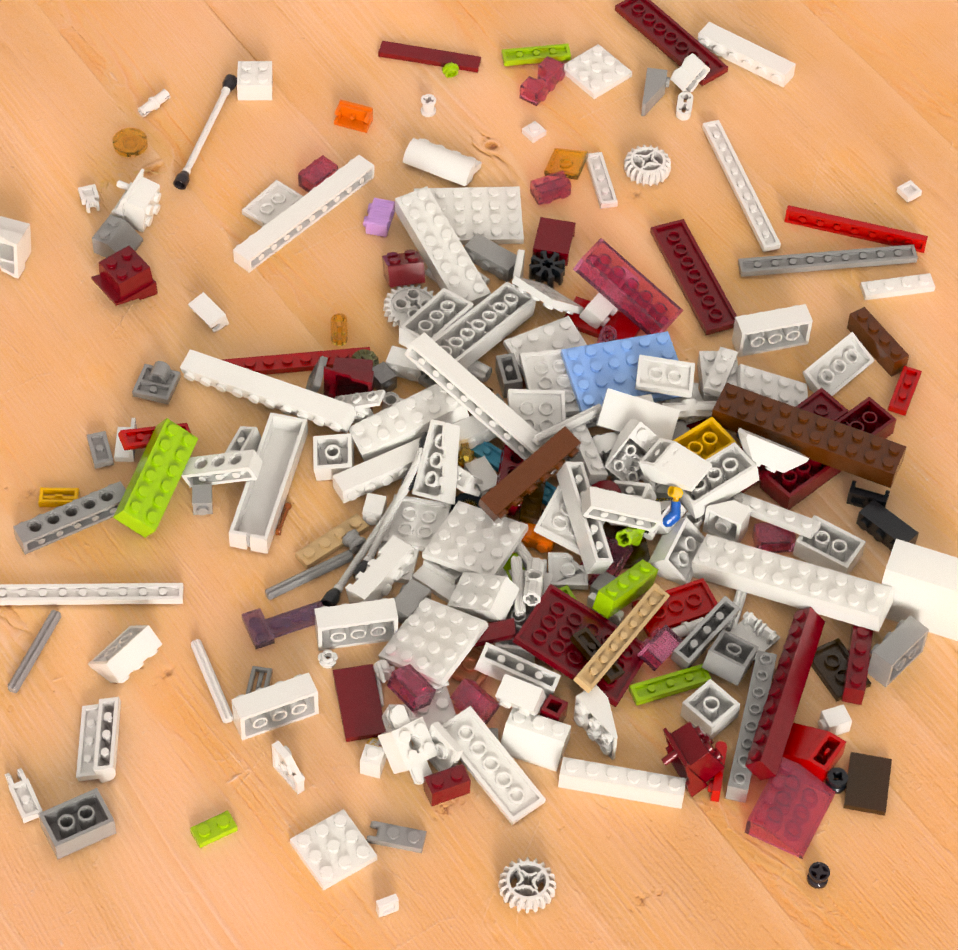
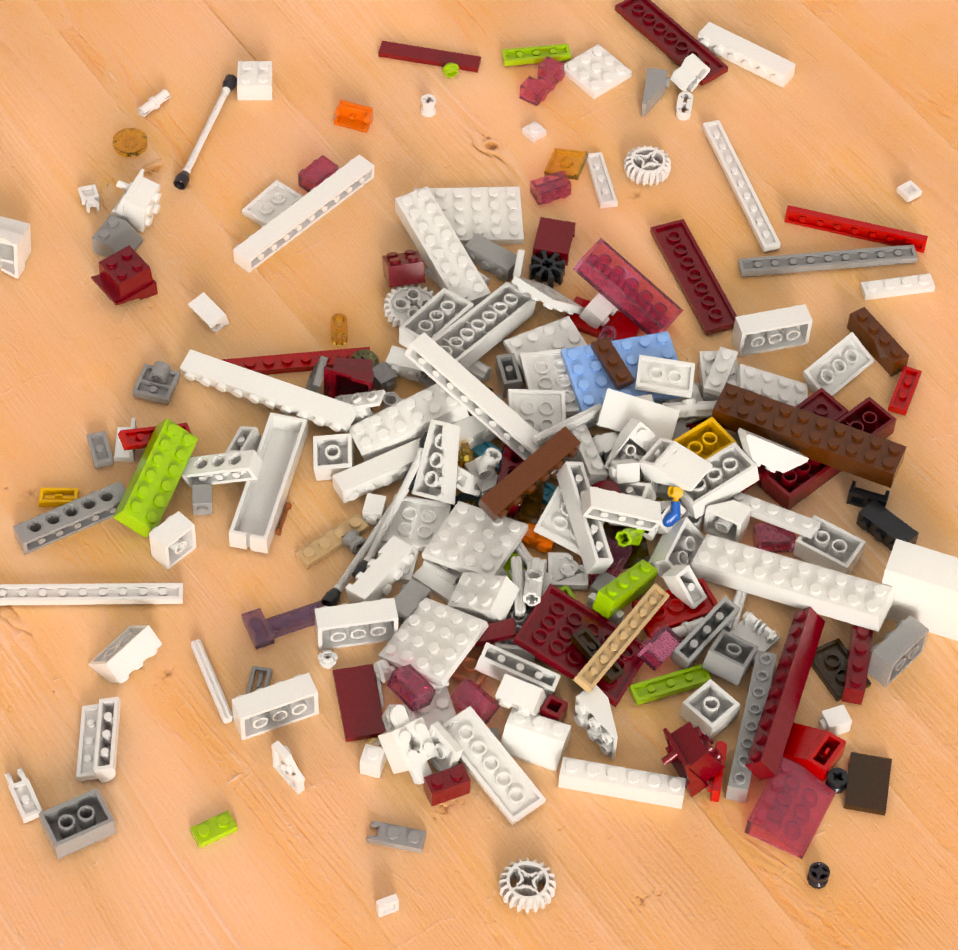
light grey axle [7,610,61,693] -> none
light grey axle [265,550,354,600] -> none
white plate [290,809,377,891] -> none
lavender brick [363,198,395,237] -> none
white brick [403,138,482,186] -> none
none -> white brick [149,511,197,570]
none -> white piece [474,447,502,481]
none -> reddish brown plate [591,337,634,390]
none -> white brick [609,459,640,484]
none -> white slope [662,565,707,609]

